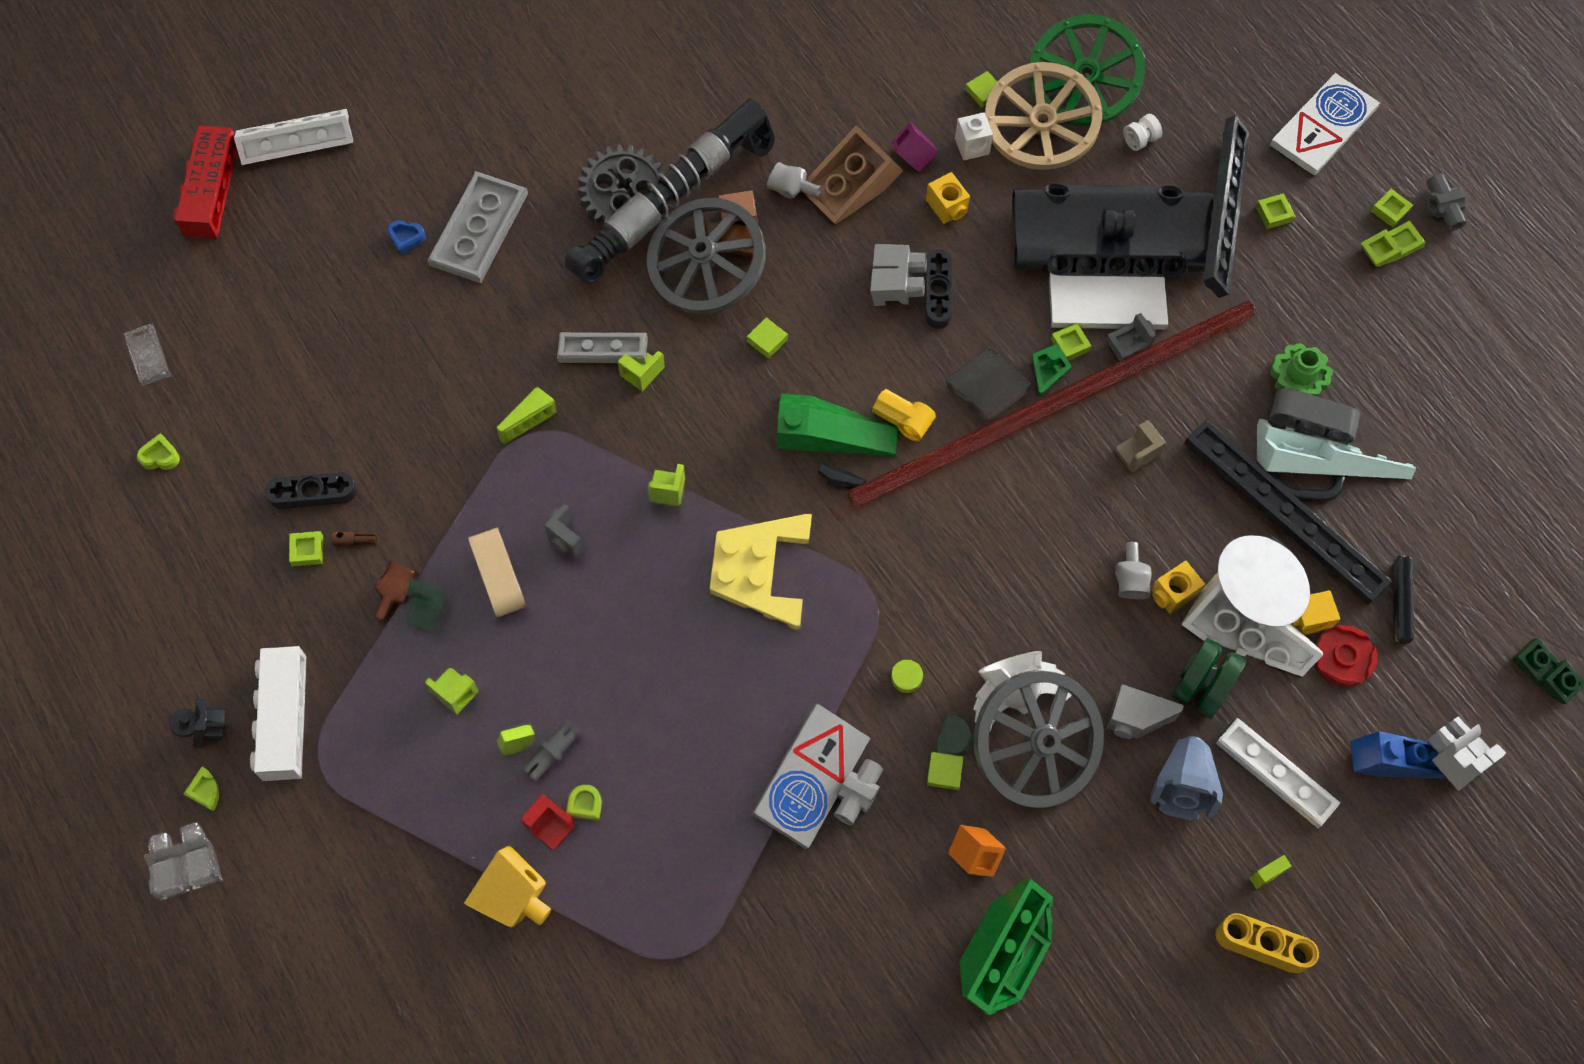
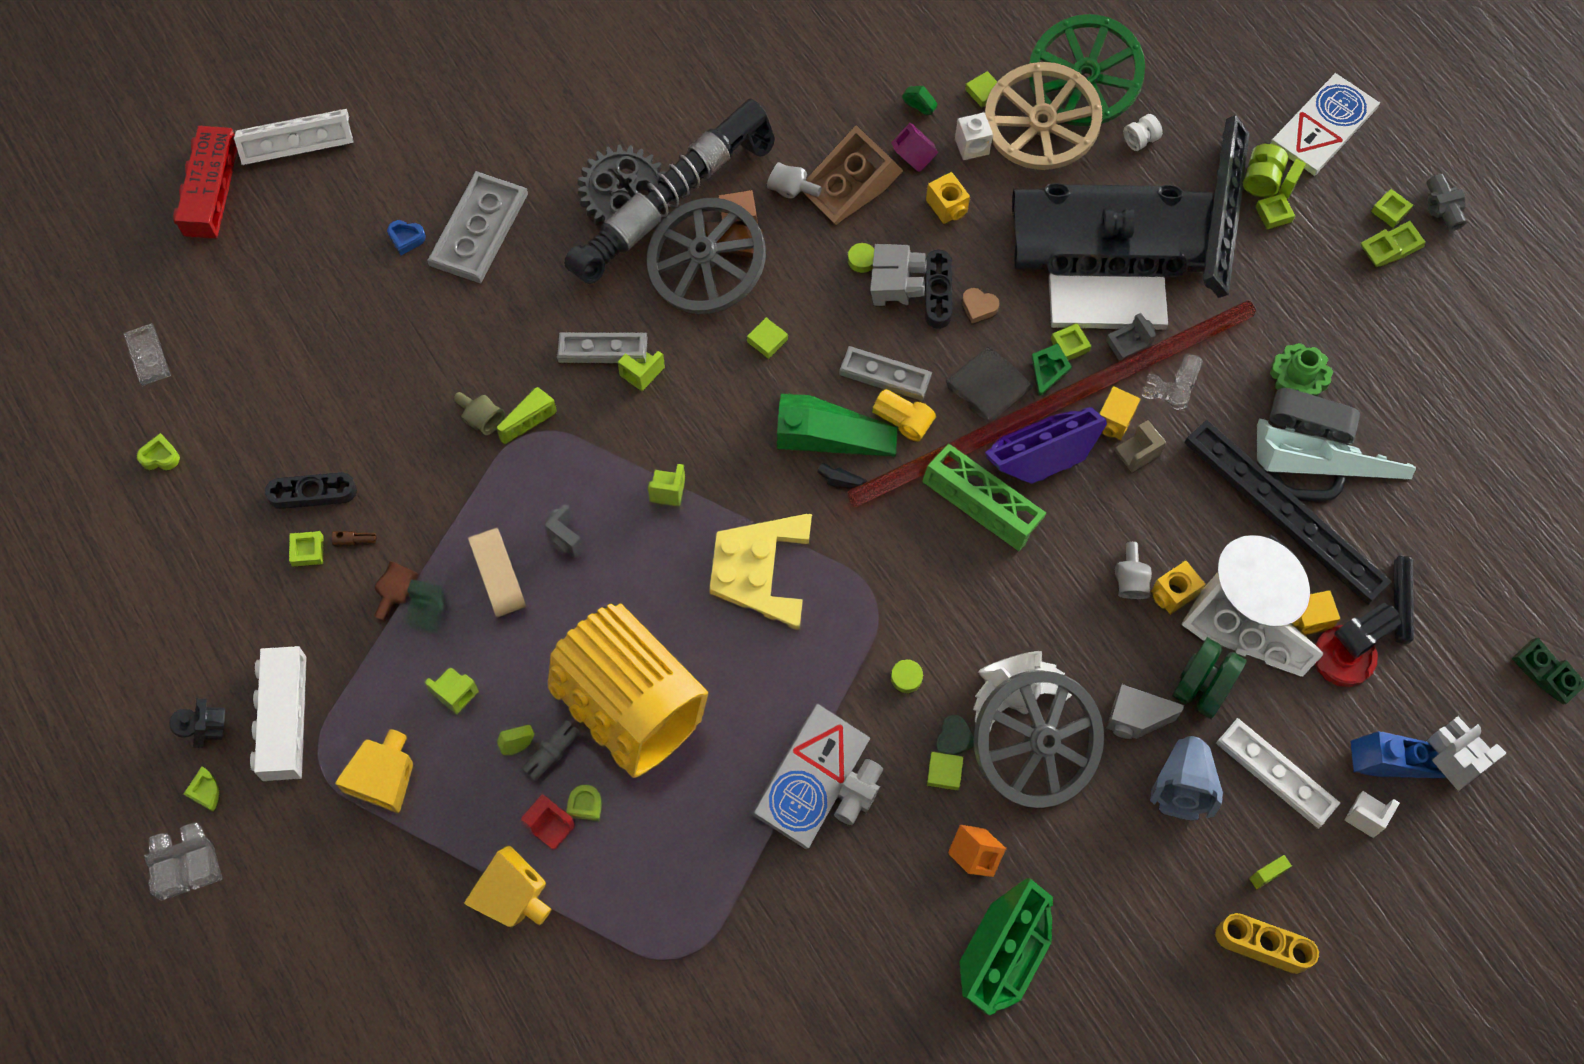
none -> yellow torso [335,729,413,814]
none -> olive piece [454,392,505,435]
none -> yellow piece [548,603,709,778]
none -> light grey tile [839,346,932,401]
none -> lime tile [848,243,874,273]
none -> green tile [902,86,938,115]
none -> bright green fence [922,444,1046,551]
none -> medium nougat tile [962,288,999,324]
none -> dark purple wedge [985,407,1107,484]
none -> yellow brick [1099,386,1140,440]
none -> clear bar [1141,353,1203,410]
none -> lime wheel [1243,144,1288,198]
none -> lime tile [1278,159,1306,199]
none -> black piece [1334,602,1401,659]
none -> white panel [1345,791,1399,838]

